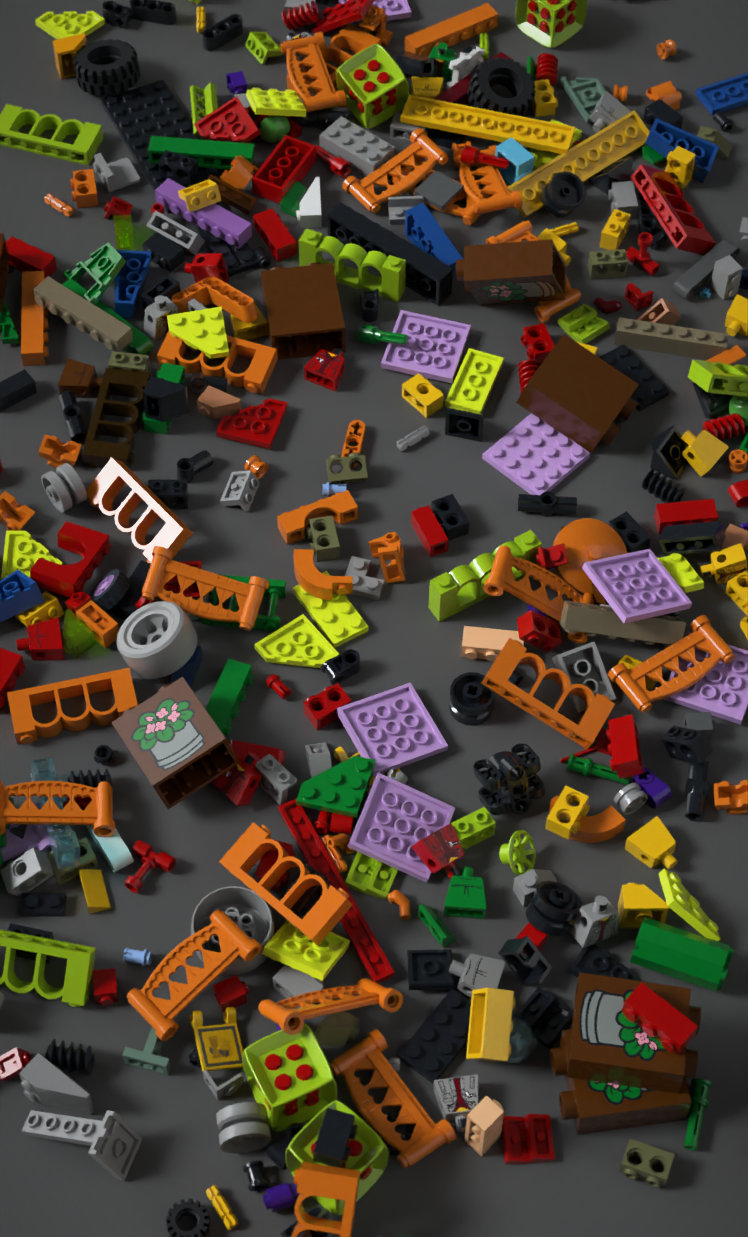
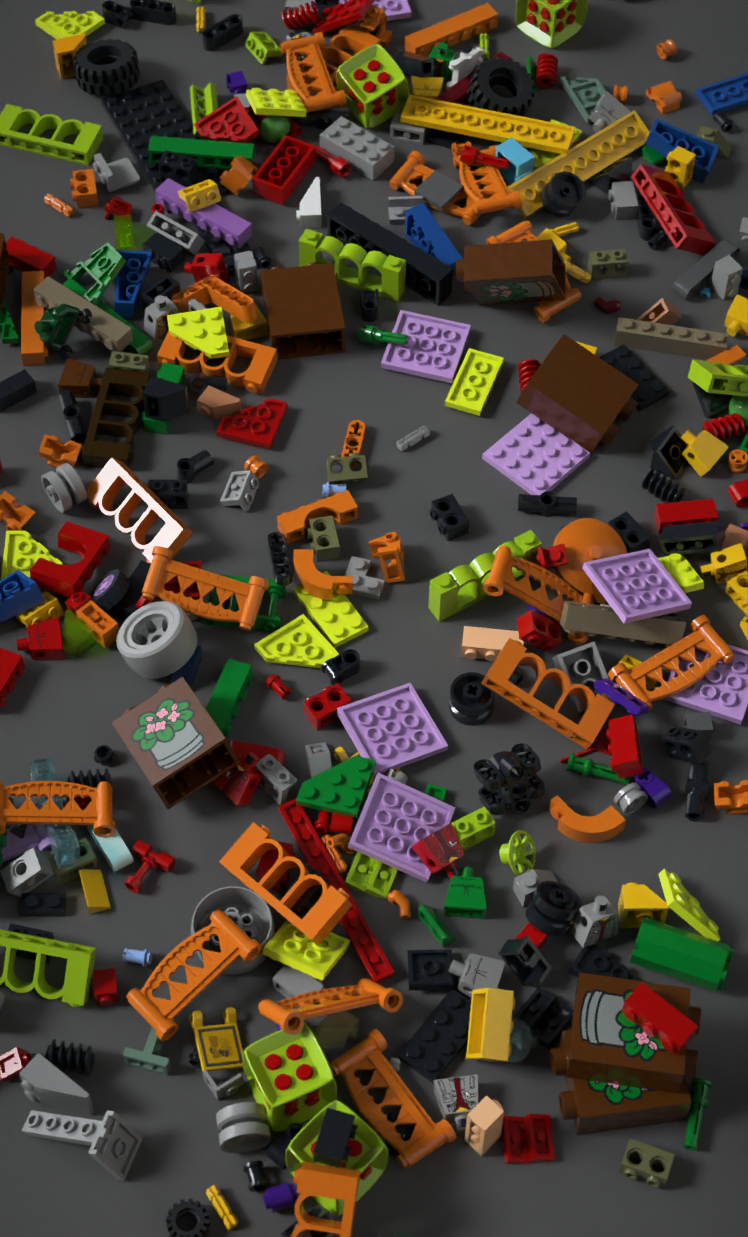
orange fence [7,668,138,745] -> none
reddish brown plate [207,175,257,215] -> none
red brick [212,975,249,1013] -> none
red brick [253,208,298,262] -> none
green slope [280,181,308,217] -> none
red torso [304,348,345,392] -> none
orange piece [342,128,448,214] -> none
yellow brick [402,373,444,418] -> none
red brick [411,505,448,557] -> none
black slope [445,406,484,442] -> none
red brick [520,323,555,364] -> none
yellow brick [531,79,558,117] -> none
yellow brick [545,786,590,839] -> none
lime slope [557,303,610,344] -> none
yellow brick [599,209,631,250] -> none
red bracket [624,283,654,311] -> none
yellow torso [625,816,678,870] -> none
red bar [626,232,660,276] -> none
black brick [643,99,683,129] -> none
none -> dark green torso [35,304,93,359]
none -> light grey brick [234,251,258,294]
none -> black beam [267,532,293,586]
none -> green tile [425,784,448,803]
none -> yellow axle [564,260,591,284]
none -> dark purple hinge [593,678,650,716]

